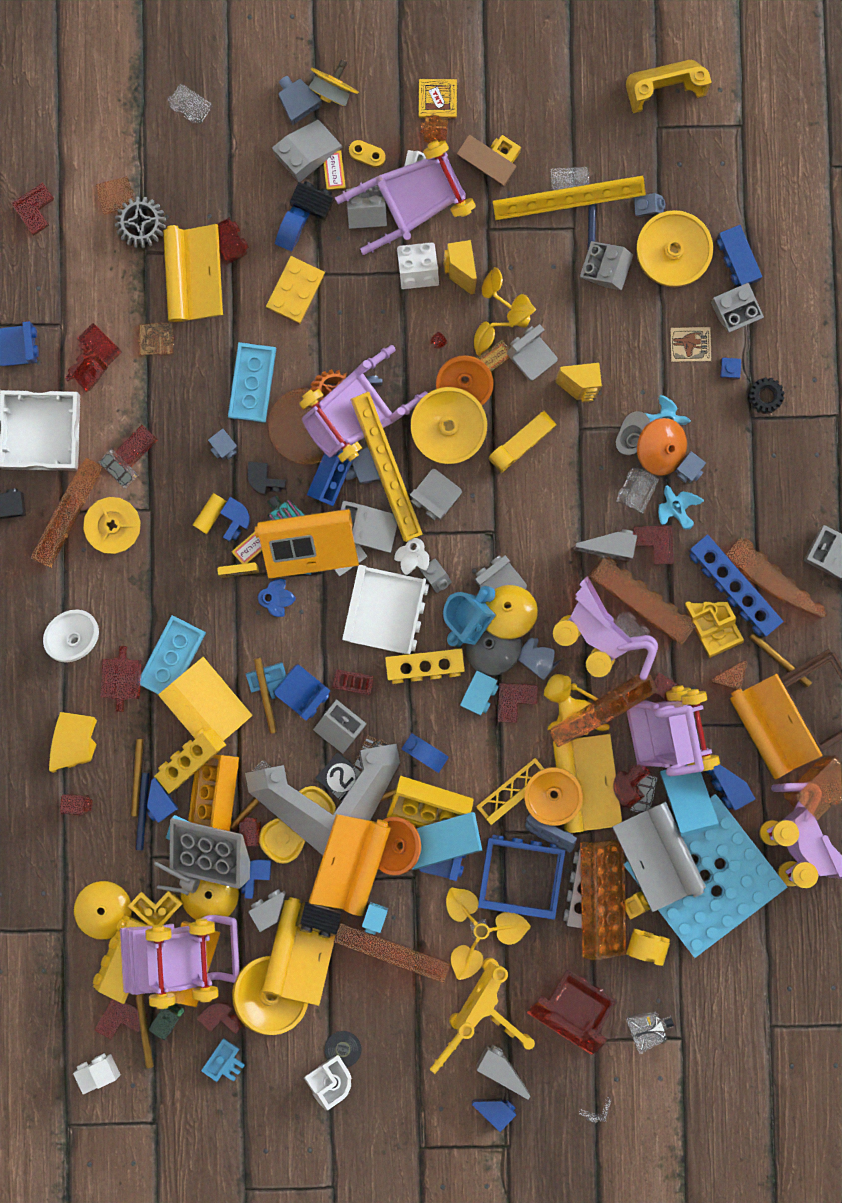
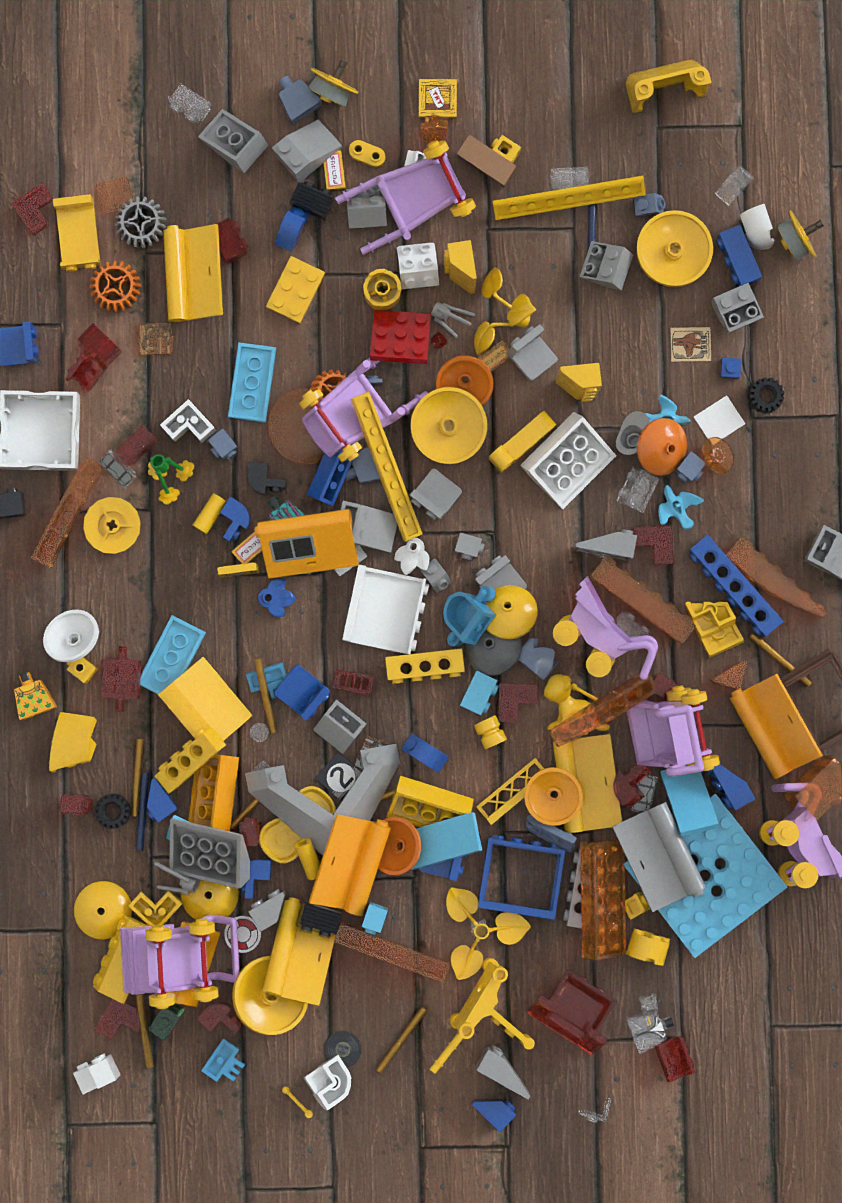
none -> torso [14,672,57,720]
none -> yellow panel [53,194,101,272]
none -> yellow brick [67,657,98,684]
none -> orange gear [89,261,141,312]
none -> black tyre [94,794,131,829]
none -> plant [148,454,194,505]
none -> white brick [160,399,216,443]
none -> light grey slope [198,109,269,173]
none -> sticker [224,916,261,953]
none -> clear plate [250,723,269,742]
none -> yellow hinge [282,1086,313,1118]
none -> yellow piece [294,838,320,880]
none -> yellow brick [363,269,401,310]
none -> red plate [370,310,431,364]
none -> pearl gold bar [376,1006,428,1074]
none -> light grey plant [431,302,475,338]
none -> light grey brick [454,533,485,561]
none -> yellow wheel [474,715,507,750]
none -> white slope [520,412,616,509]
none -> clear wheel [639,993,658,1014]
none -> clear red bracket [654,1036,695,1082]
none -> white sticker [694,396,745,445]
none -> clear orange dish [702,437,734,474]
none -> clear slope [715,165,754,206]
none -> white brick [740,204,774,250]
none -> piece [777,210,824,261]

